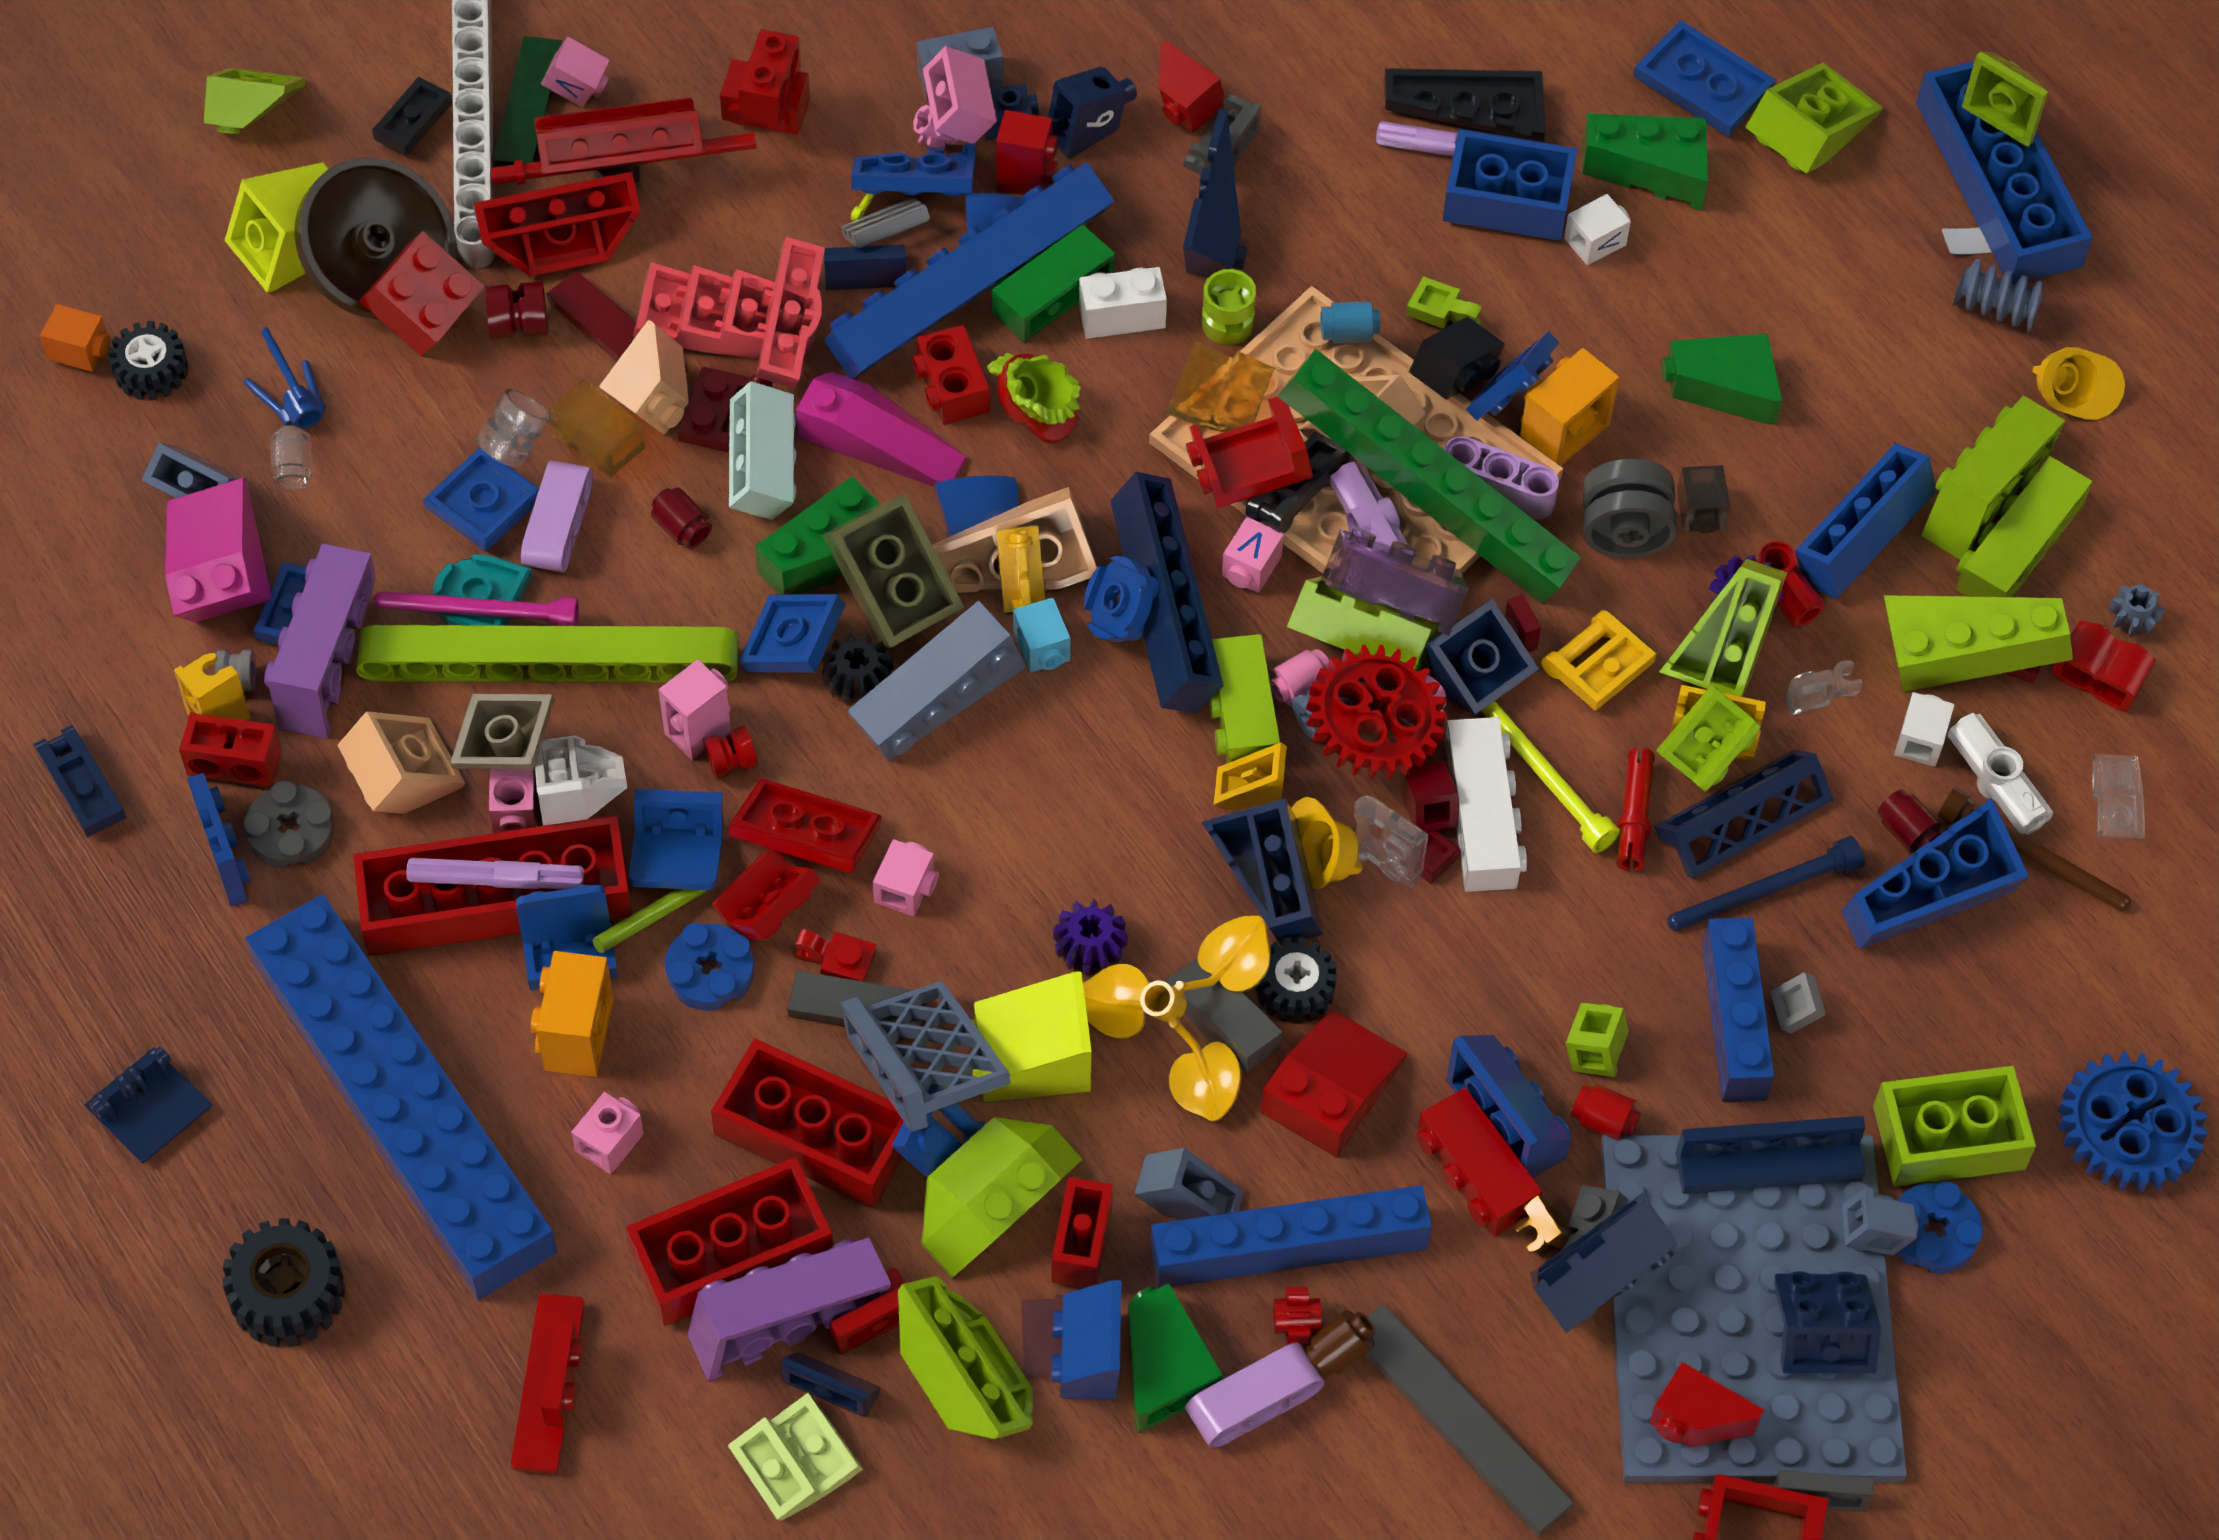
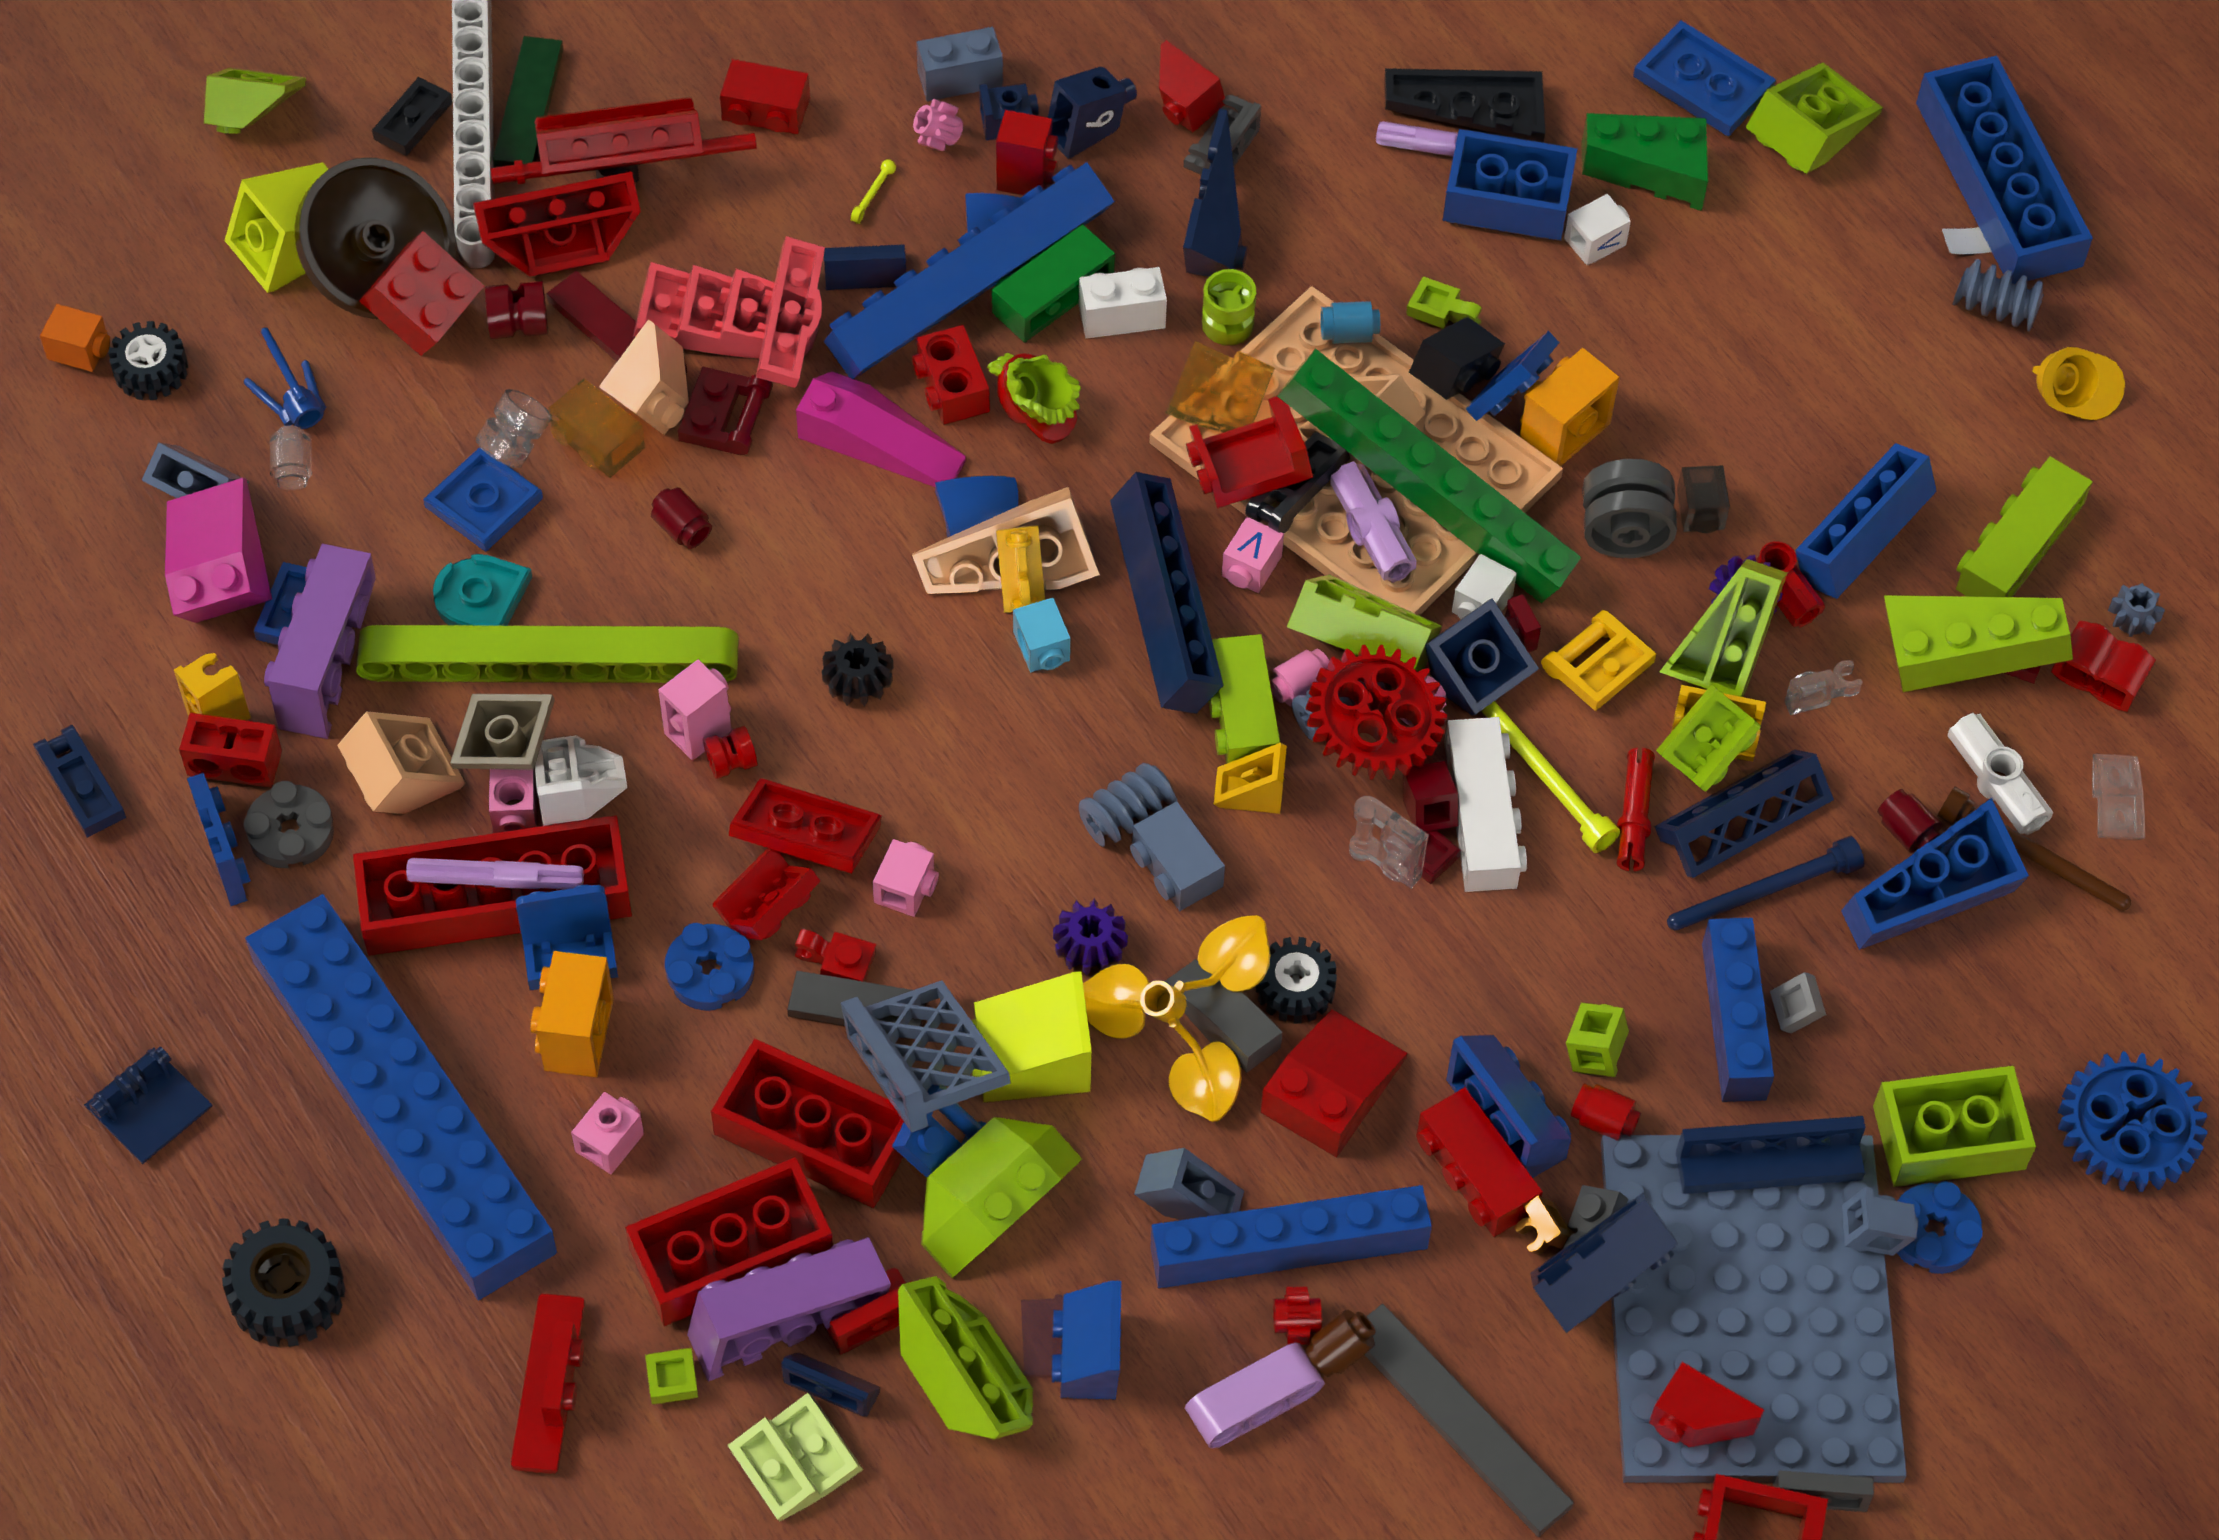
light grey wheel [215,649,256,692] -> none
dark pink piece [374,591,579,626] -> none
lavender beam [521,460,593,573] -> none
bright pink brick [541,37,609,108] -> none
lime bar [593,889,706,953] -> none
blue bracket [628,789,724,890] -> none
light aqua brick [729,381,797,520] -> none
red brick [738,29,801,128] -> none
blue plate [738,594,846,673] -> none
green wedge [755,476,881,595] -> none
olive brick [822,494,965,648] -> none
light grey tile [841,198,930,248] -> none
sand blue wedge [847,600,1026,761] -> none
blue wing [851,143,977,196] -> none
bright pink brick [923,46,997,144] -> none
red brick [1051,1177,1113,1288] -> none
blue plate [1084,556,1159,642] -> none
green slope [1127,1283,1222,1433] -> none
dark blue wedge [1202,798,1323,947] -> none
yellow piece [1291,797,1363,889] -> none
clear purple wedge [1322,527,1468,636] -> none
lavender beam [1444,436,1559,520] -> none
green slope [1661,333,1782,425] -> none
dark blue bracket [1774,1271,1881,1373] -> none
white brick [1894,692,1954,767] -> none
lime wedge [1921,395,2066,560] -> none
lime slope [1962,51,2048,147] -> none
none -> lime plate [645,1348,698,1405]
none -> sand blue piece [1078,763,1177,847]
none -> sand blue brick [1130,801,1225,911]
none -> white brick [1452,554,1517,619]

